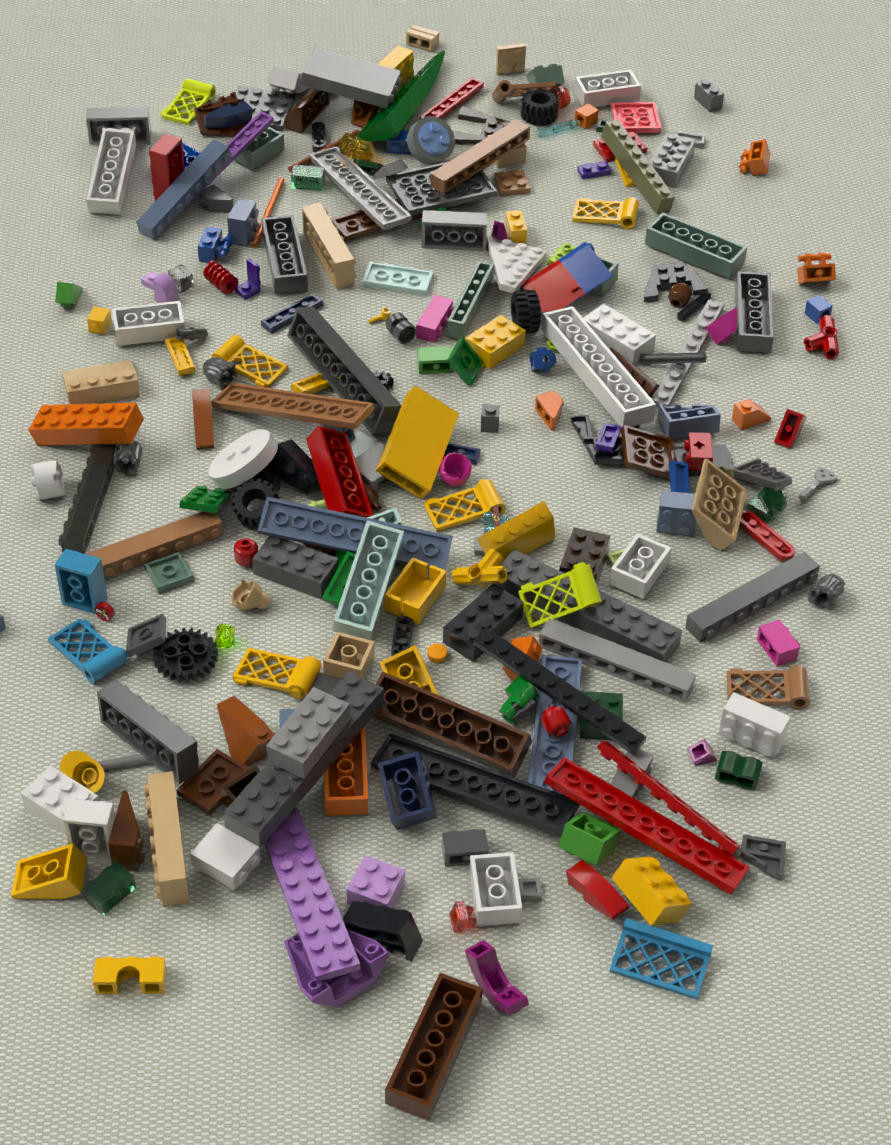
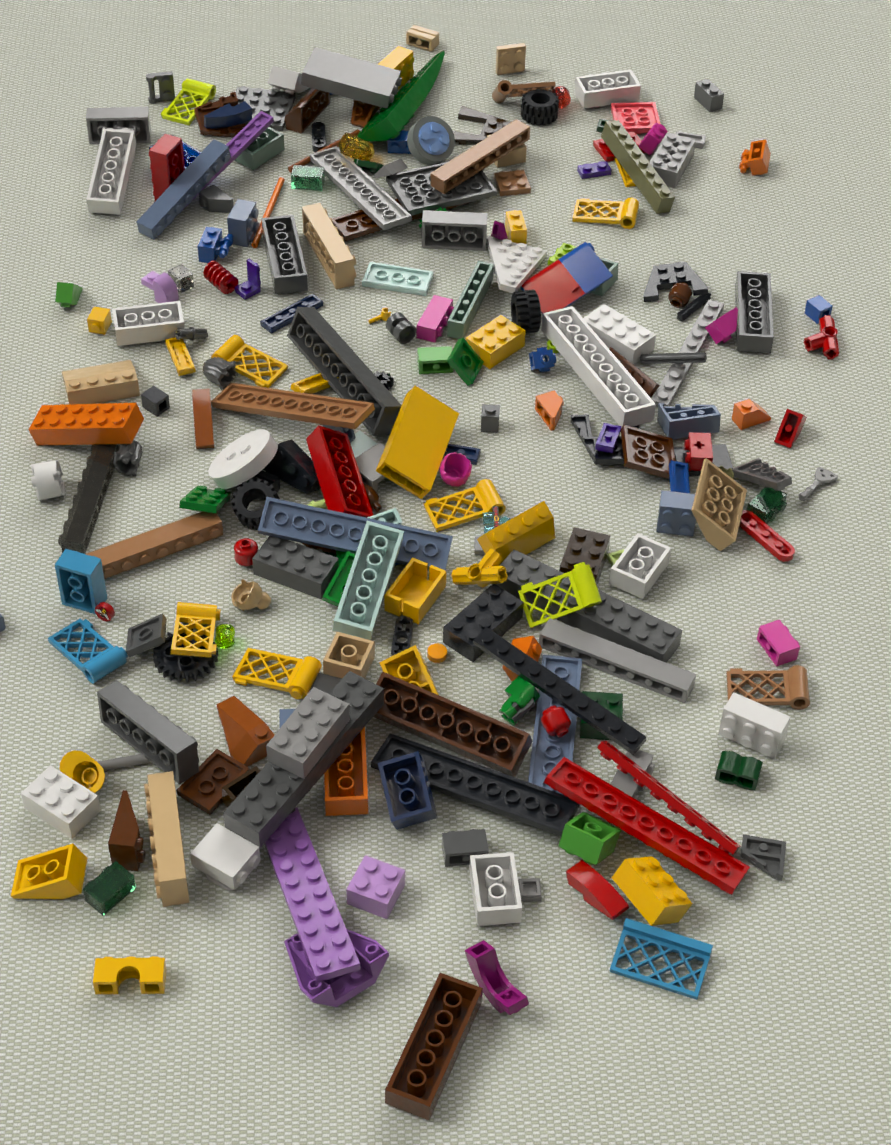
white brick [63,799,115,862] -> none
sand green tile [144,552,195,594] -> none
black wedge [343,901,423,962] -> none
red plate [419,77,484,120] -> none
clear red tile [449,901,477,933] -> none
sand green slope [527,64,565,87] -> none
clear light blue piece [537,120,580,137] -> none
orange brick [575,104,599,129] -> none
sand green brick [645,213,747,279] -> none
dark grey brick [685,552,820,642] -> none
magenta slope [687,739,717,766] -> none
orange brick [797,252,836,284] -> none
dark grey piece [807,573,845,609] -> none
none -> black brick [141,386,170,417]
none -> dark grey plate [146,71,175,104]
none -> yellow piece [171,602,221,657]
none -> dark pink brick [639,123,668,155]

